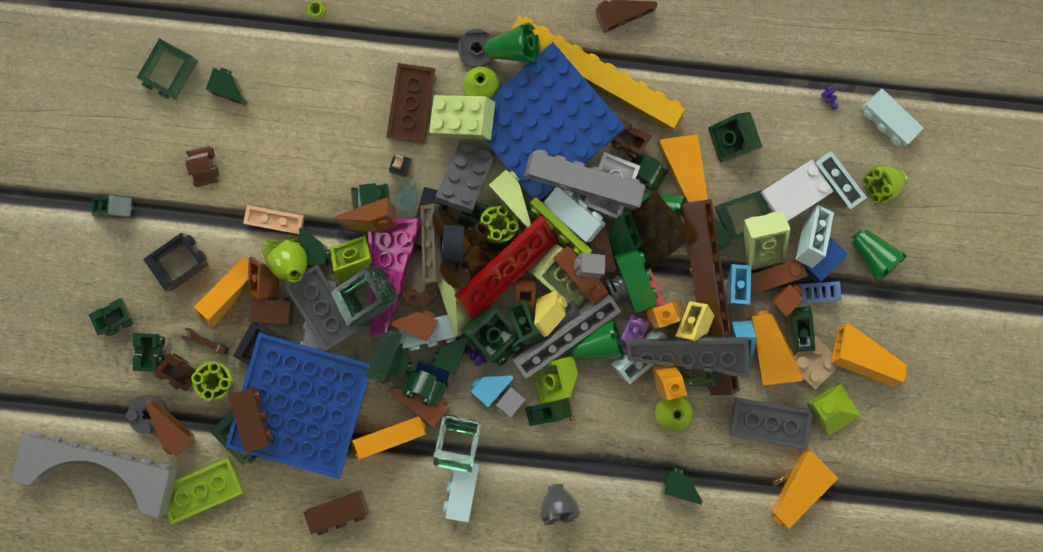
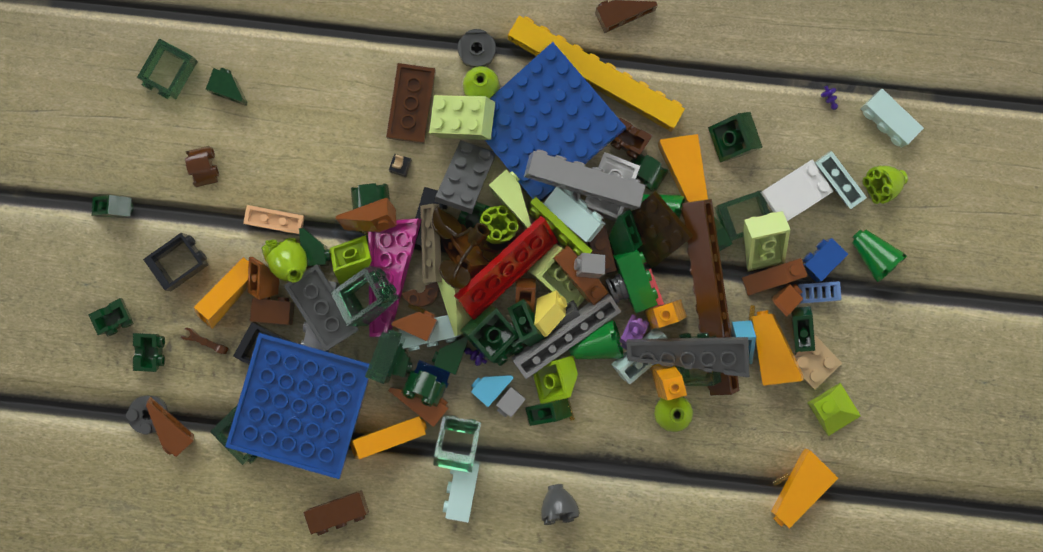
light grey arch [11,431,177,517] -> none
reddish brown cylinder [153,352,196,391] -> none
lime plate [167,457,245,525] -> none
lime piece [191,362,233,401] -> none
reddish brown brick [228,387,274,453] -> none
lime plate [306,1,326,20] -> none
clear light blue plate [396,177,417,212] -> none
black wheel [442,225,464,262] -> none
green cone [485,23,540,63] -> none
dark green slope [661,467,702,505] -> none
light yellow slope [676,301,715,341] -> none
medium azure slope [725,264,751,306] -> none
dark grey plate [729,397,813,449] -> none
light aqua brick [796,204,834,268] -> none
light orange slope [831,323,907,388] -> none

